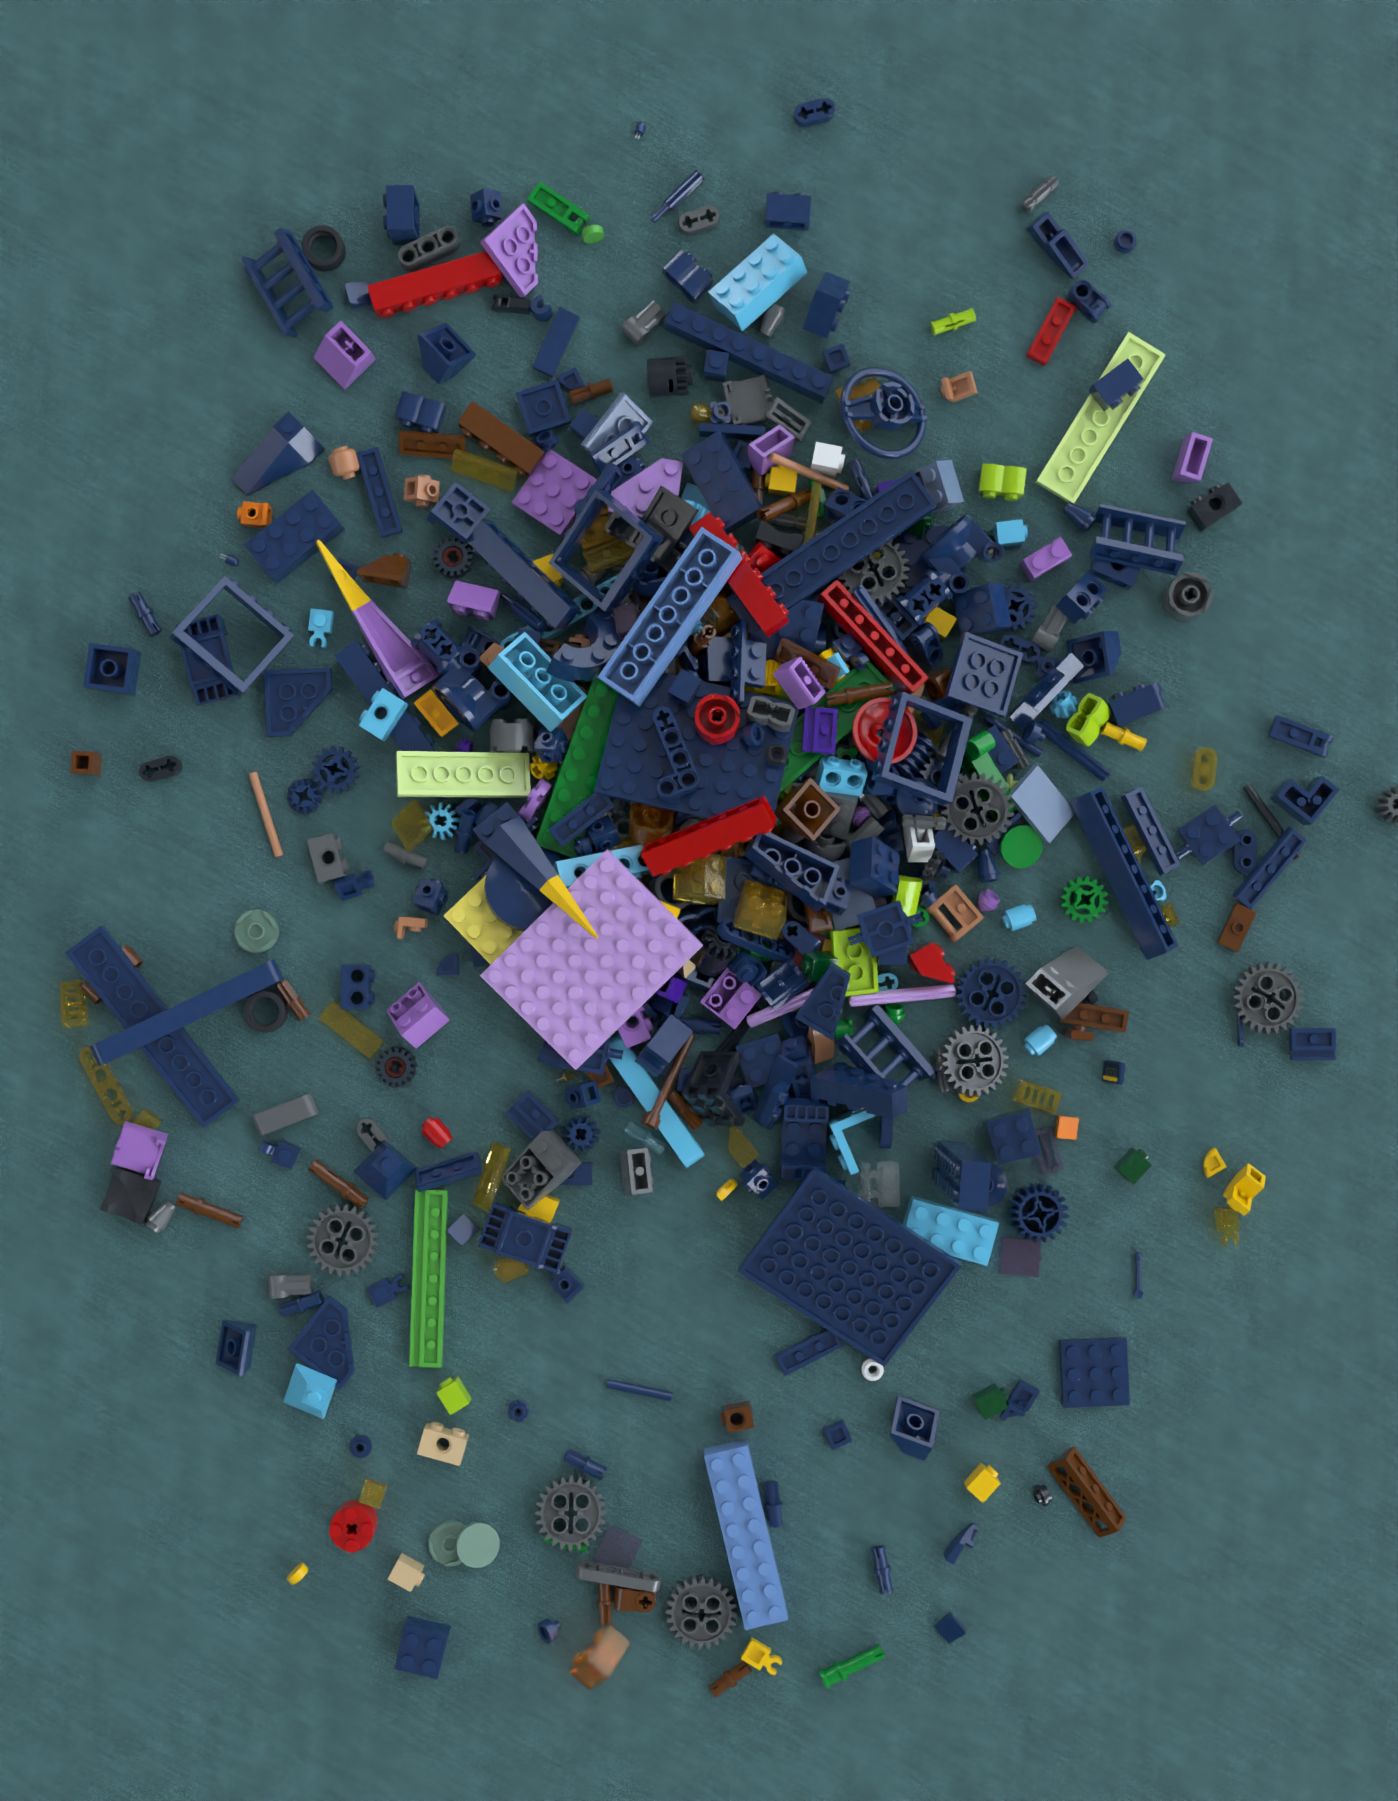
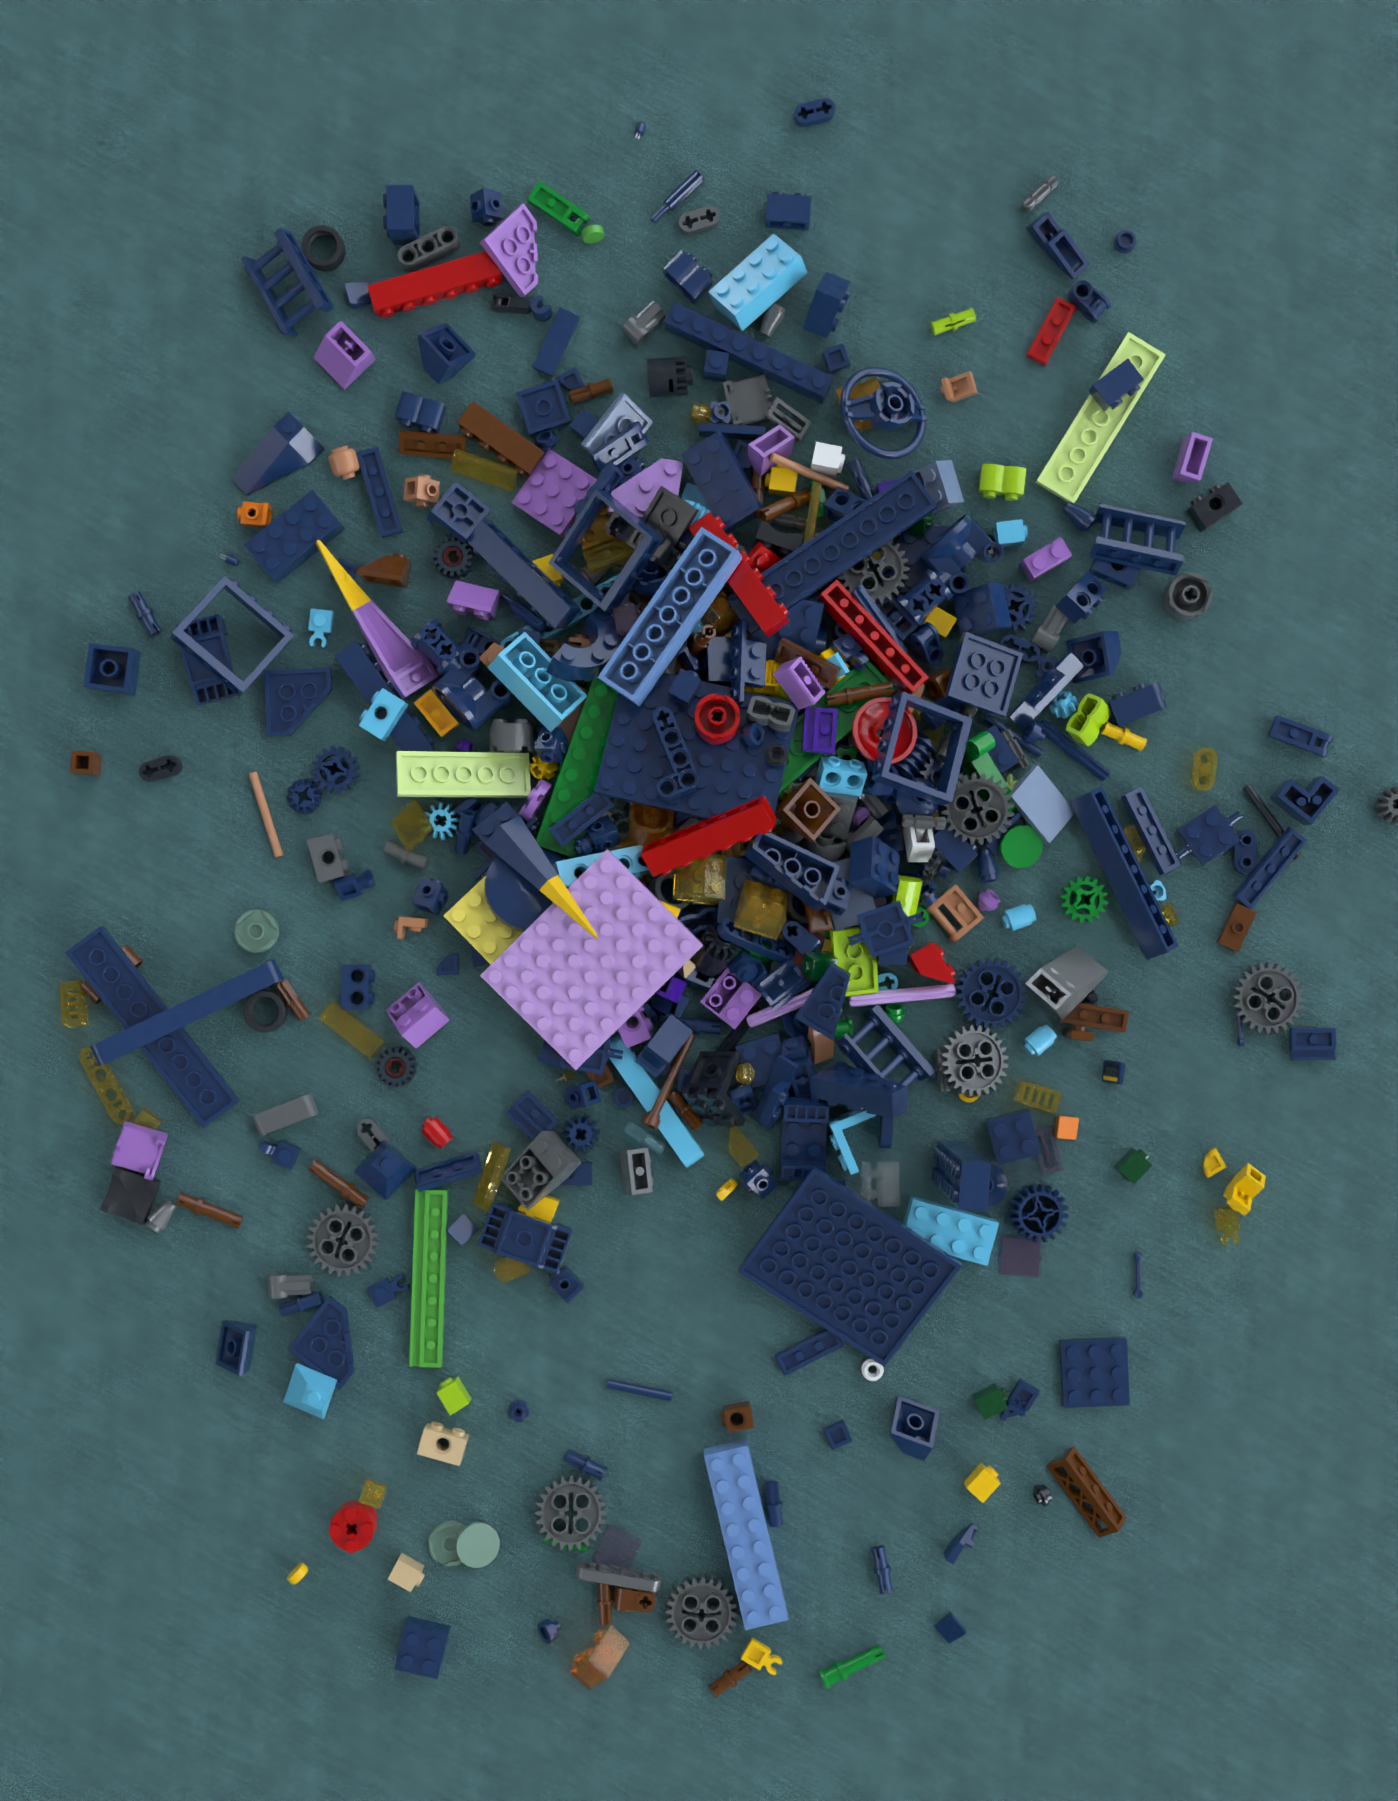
dark blue plate [350,1435,372,1458] -> none
none -> clear yellow plate [736,1063,755,1085]

